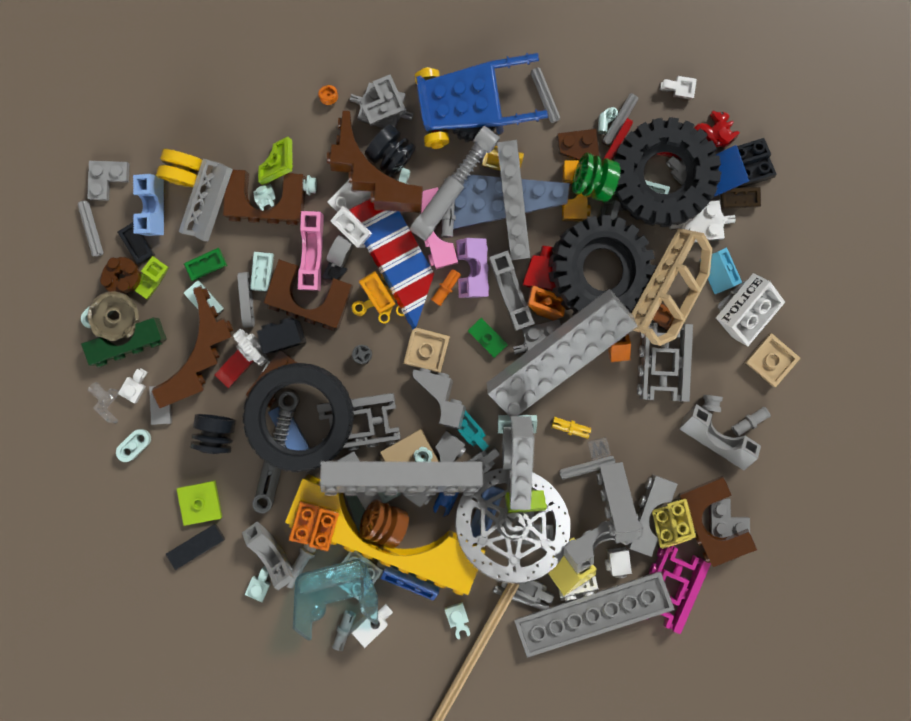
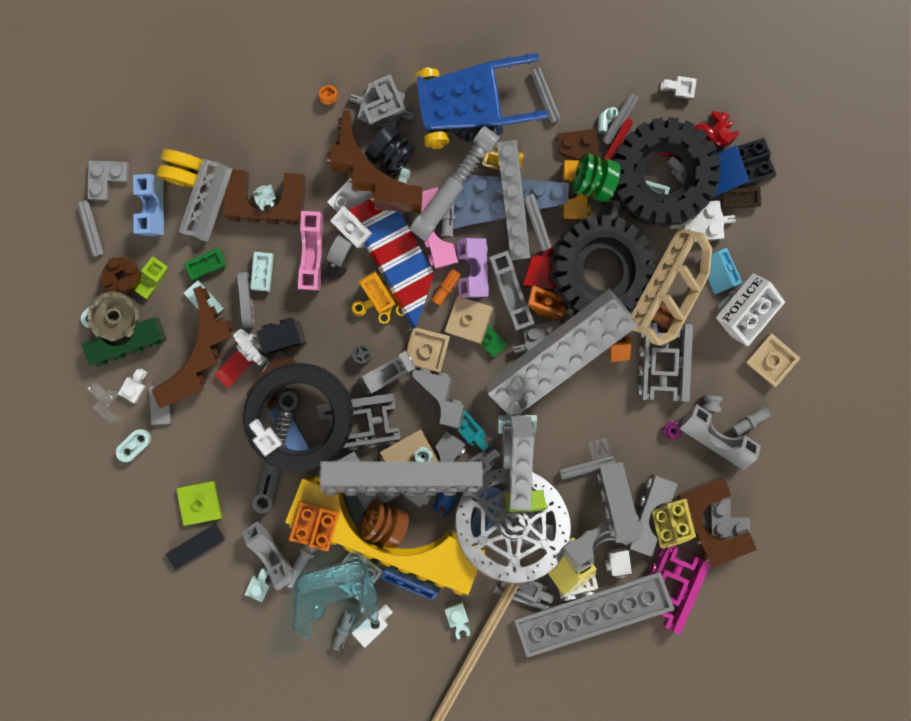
black tile [117,222,155,265] -> none
black wheel [190,414,236,454] -> none
lime tile [258,136,293,185] -> none
reddish brown arch [264,259,354,331] -> none
light aqua plate [303,175,317,196] -> none
yellow pin [551,416,591,439] -> none
none -> white plate [249,419,282,456]
none -> light grey arch [357,351,415,396]
none -> tan plate [444,296,494,344]
none -> light grey axle [524,194,551,251]
none -> magenta plate [663,422,682,441]

